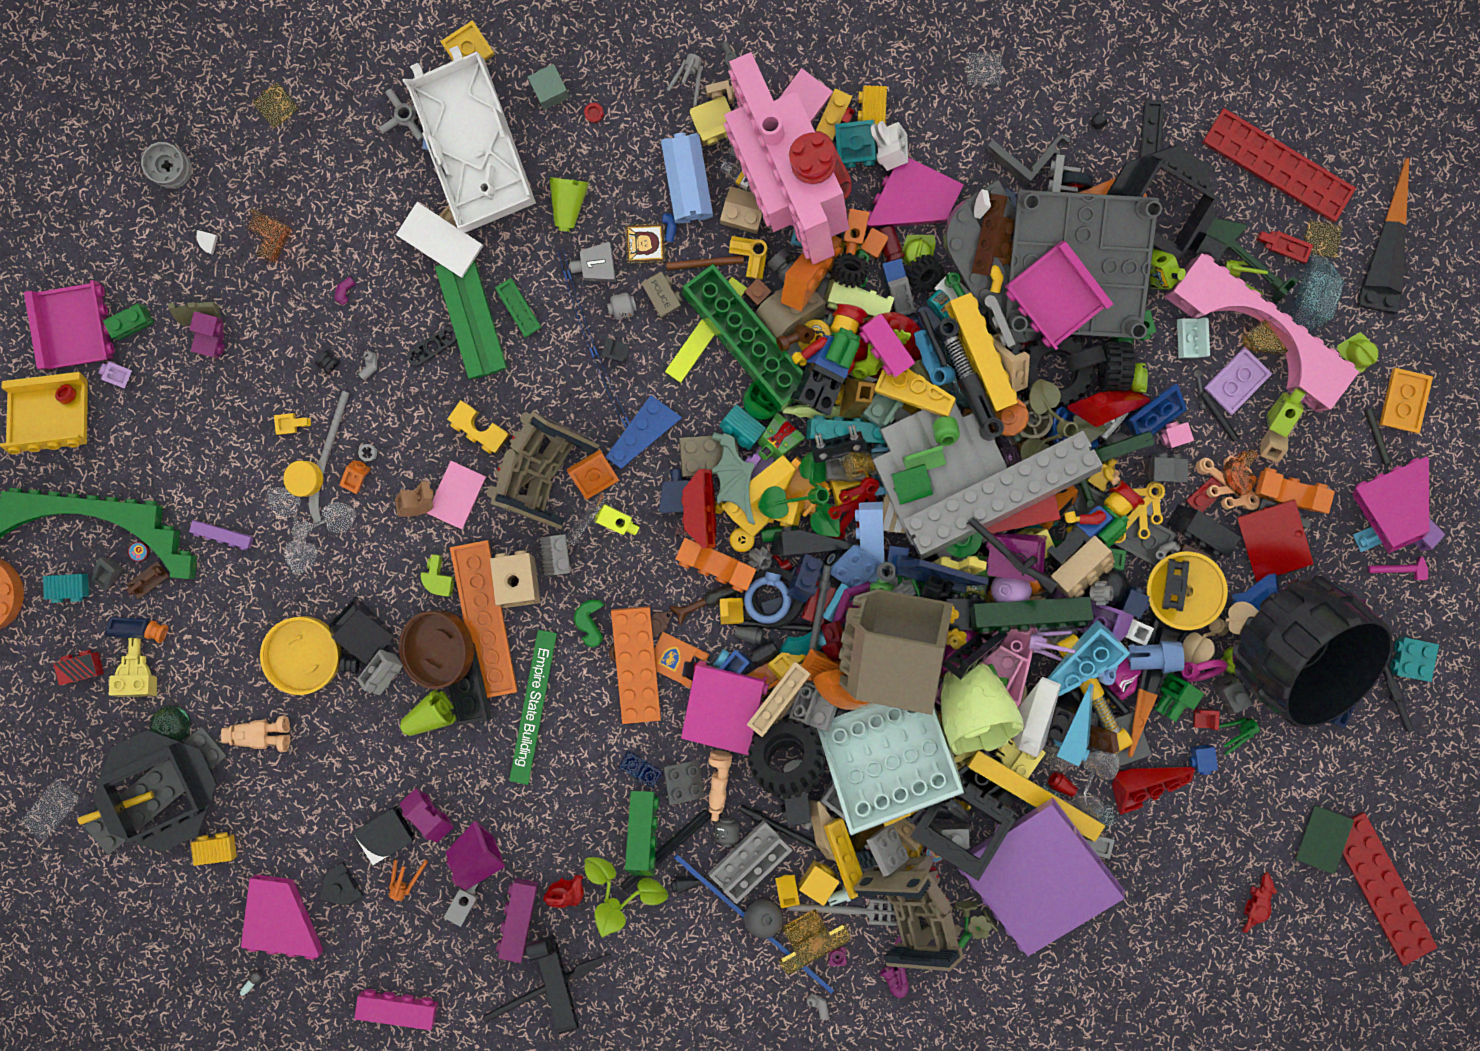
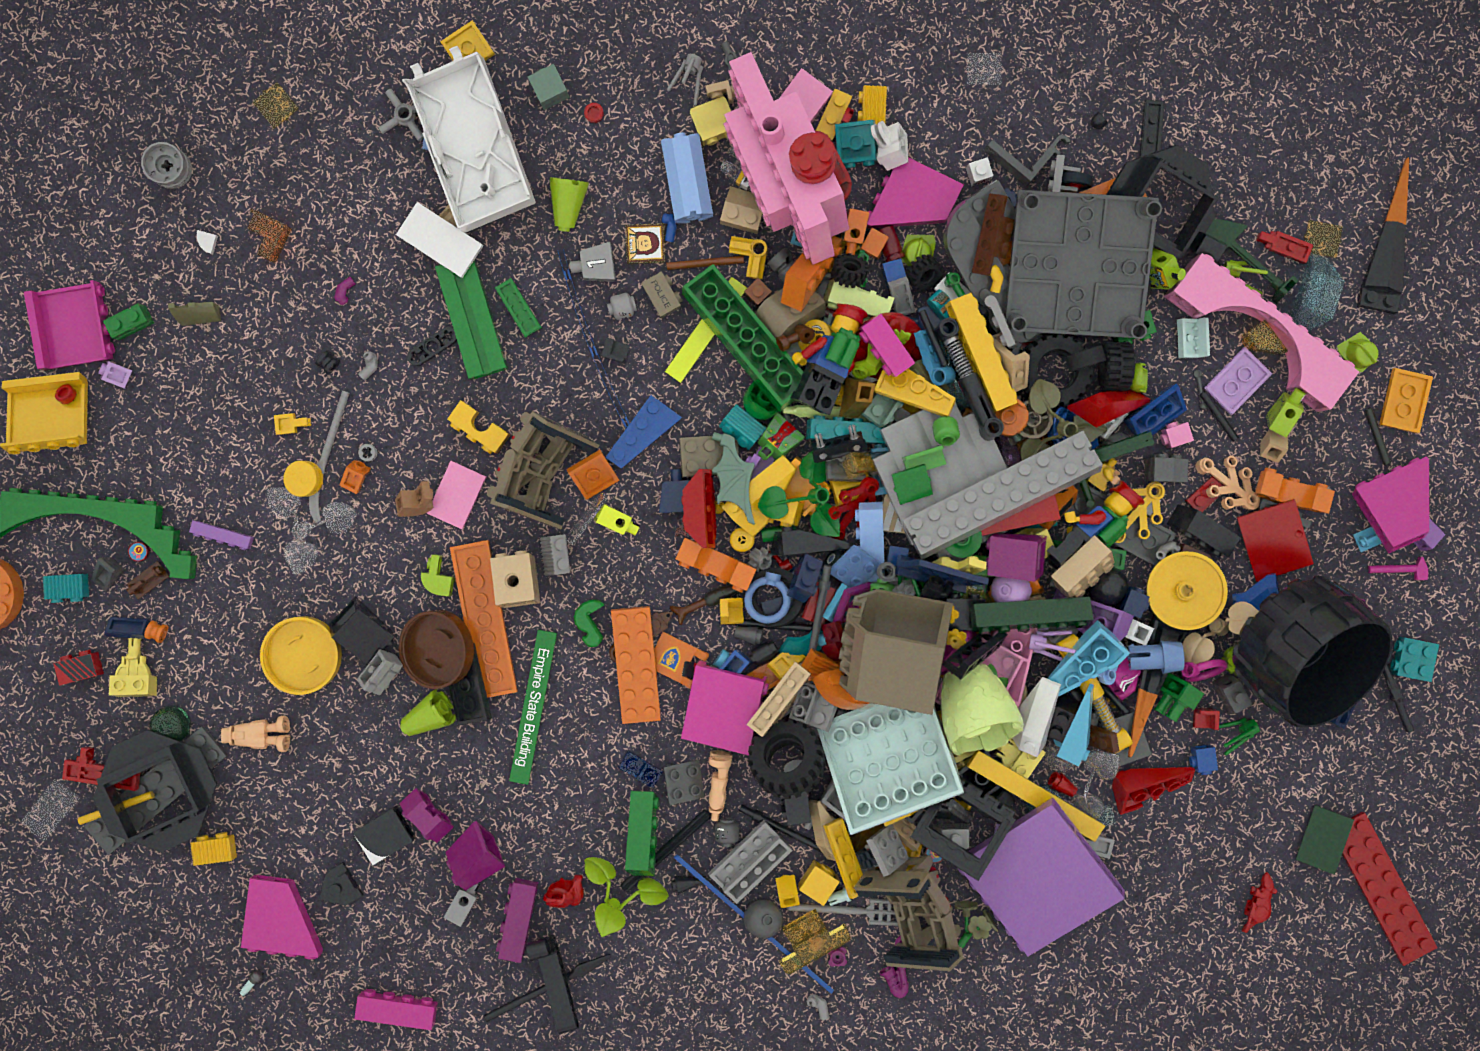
magenta brick [189,311,225,359] -> none
black wheel [340,654,360,674] -> none
orange plant [388,859,428,901] -> none
black piece [966,517,1058,593] -> none
white tile [974,189,991,219] -> none
dark pink panel [1004,240,1113,350] -> none
light grey gear [1090,581,1114,605] -> none
black plate [1162,558,1189,612] -> none
red plate [1202,108,1356,223] -> none
clear orange brick [1223,449,1259,496] -> none
none -> red hinge [62,747,141,791]
none -> white brick [966,157,993,186]

